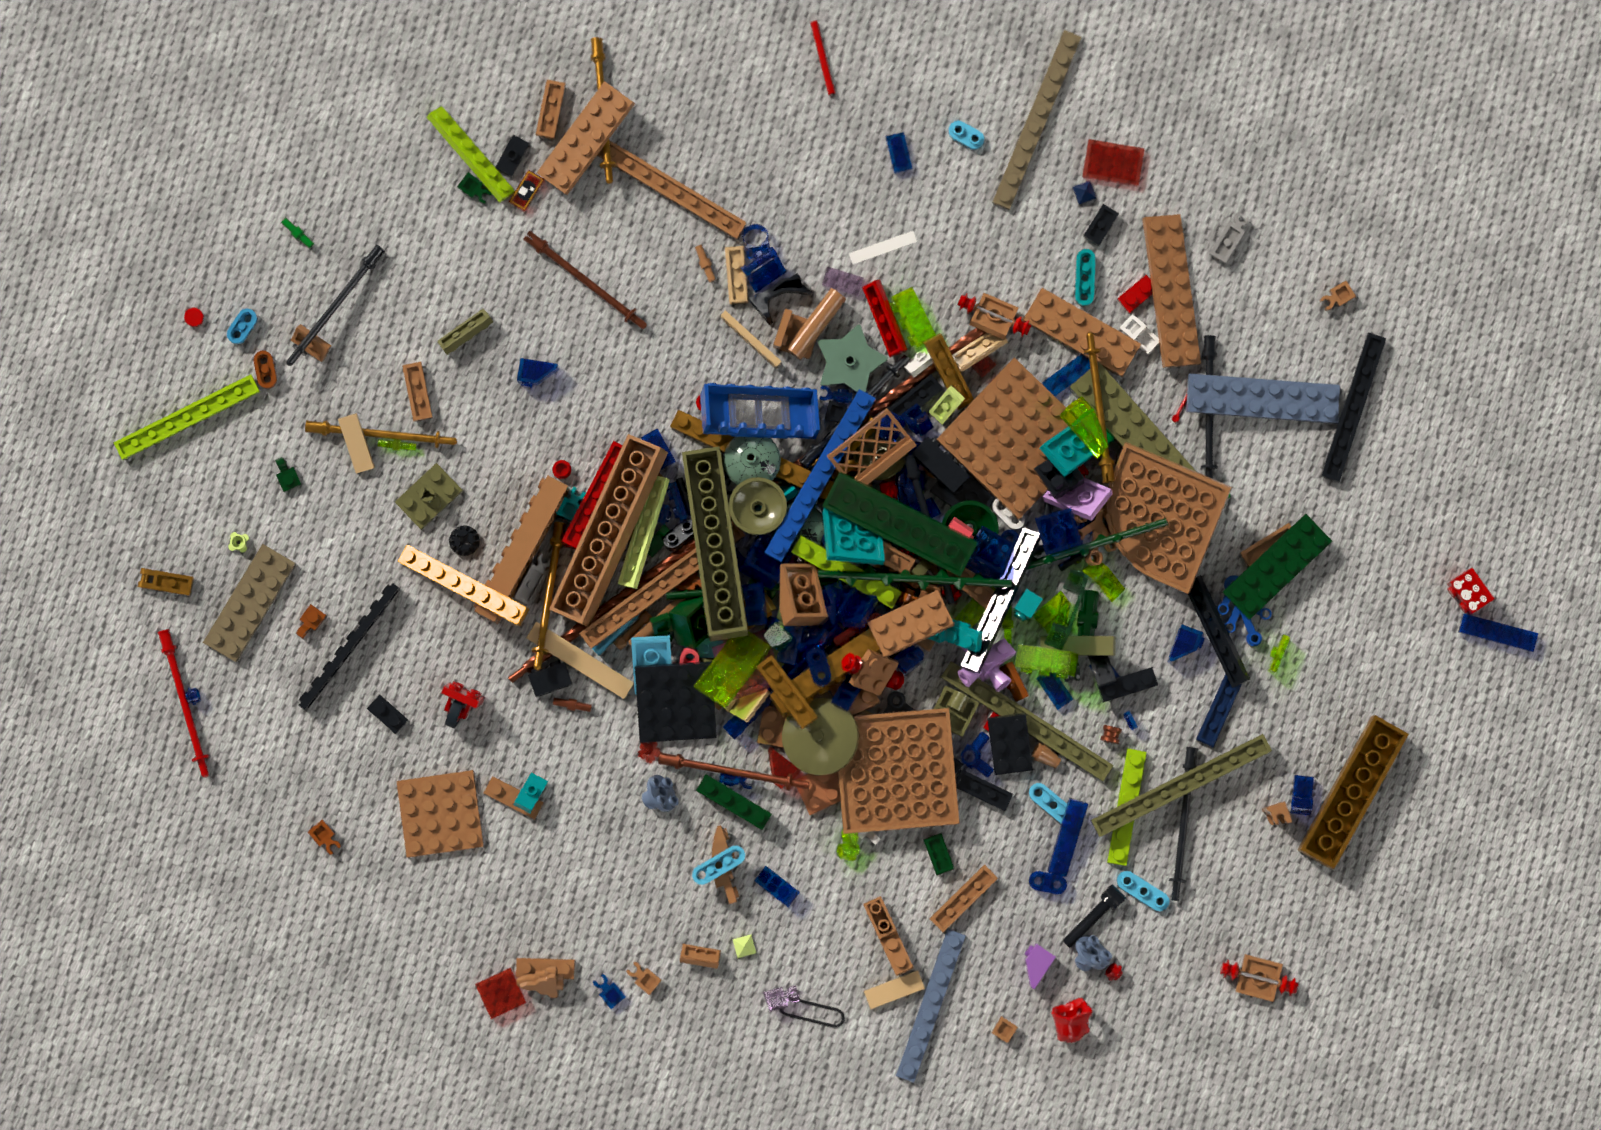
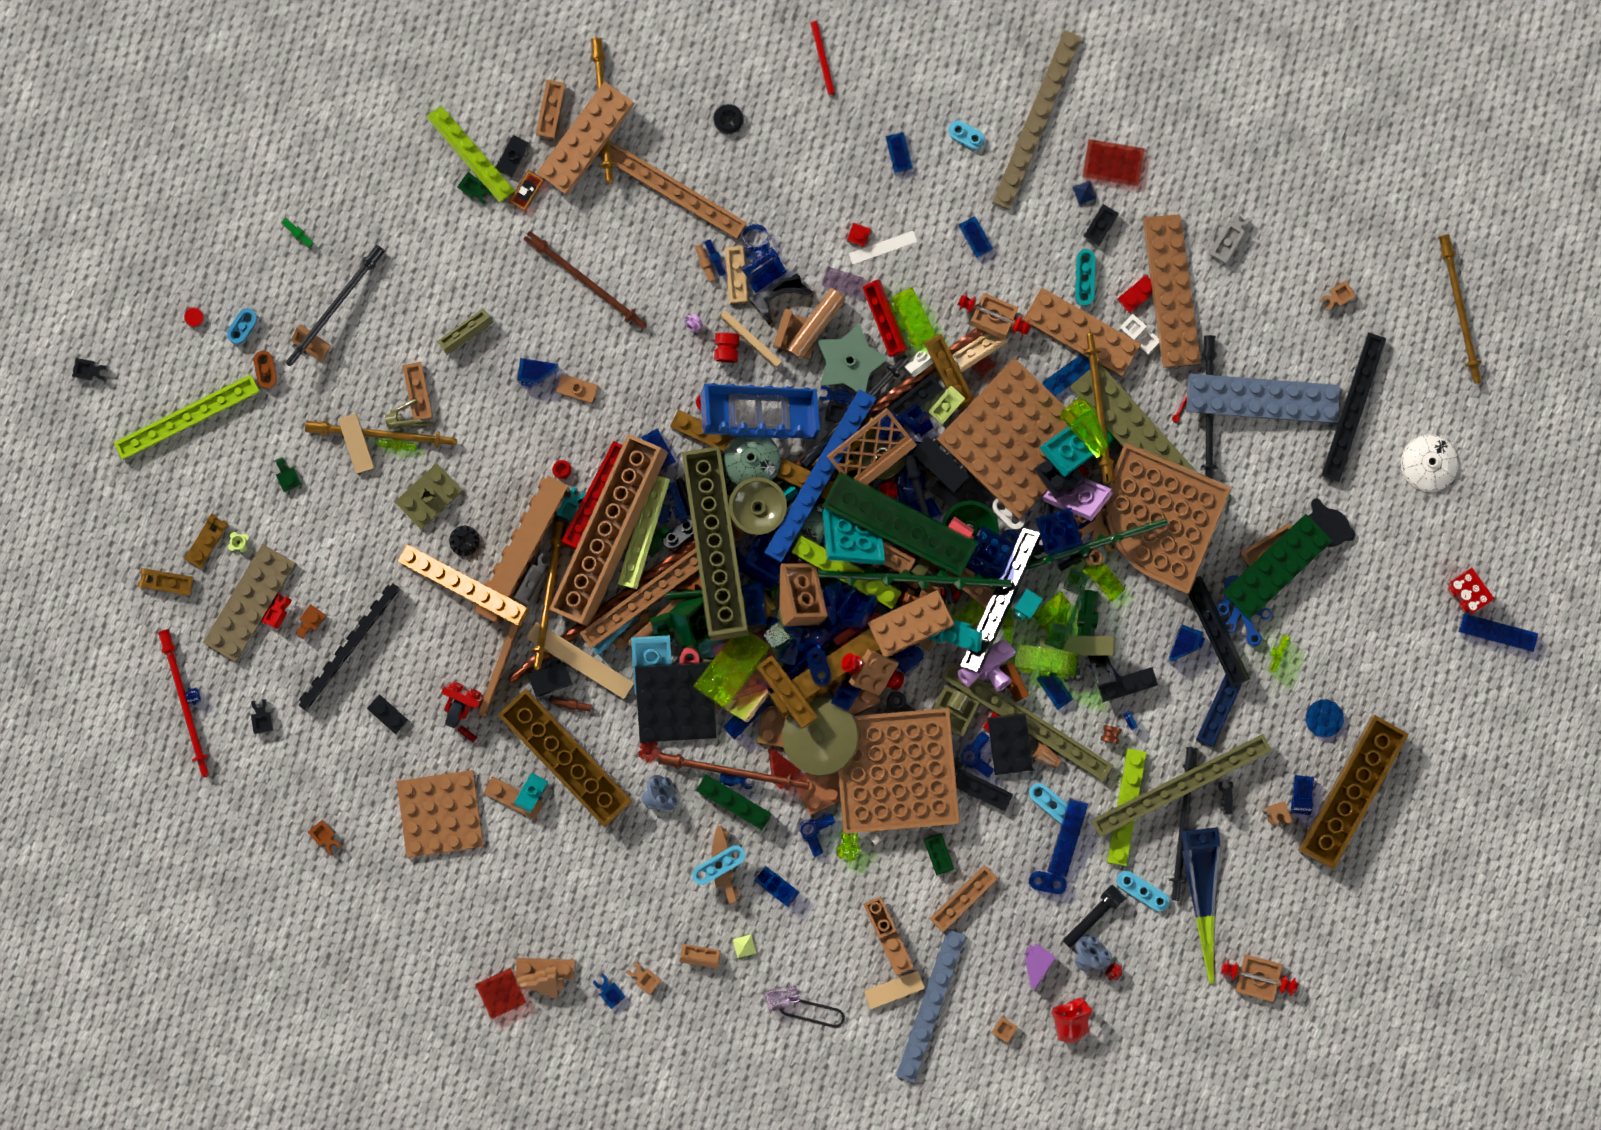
none -> black plate [72,358,108,381]
none -> pearl gold plate [184,513,229,569]
none -> black plate [251,699,274,734]
none -> red plate [261,594,292,629]
none -> olive plant [385,399,435,429]
none -> red piece [457,725,481,744]
none -> medium nougat tile [478,622,520,718]
none -> pearl gold brick [498,688,633,828]
none -> medium nougat plate [556,374,598,404]
none -> lavender plate [684,314,703,333]
none -> clear blue bar [704,239,726,277]
none -> black gear [713,104,744,134]
none -> red wheel [714,333,740,363]
none -> clear blue axle [798,813,835,857]
none -> red plate [847,222,871,247]
none -> clear blue plate [958,216,993,259]
none -> dark blue plate [1182,827,1221,984]
none -> black plate [1218,781,1233,815]
none -> clear blue tile [1305,699,1344,738]
none -> black tile [1308,498,1355,547]
none -> white dish [1401,435,1459,492]
none -> pearl gold bar [1438,234,1482,384]

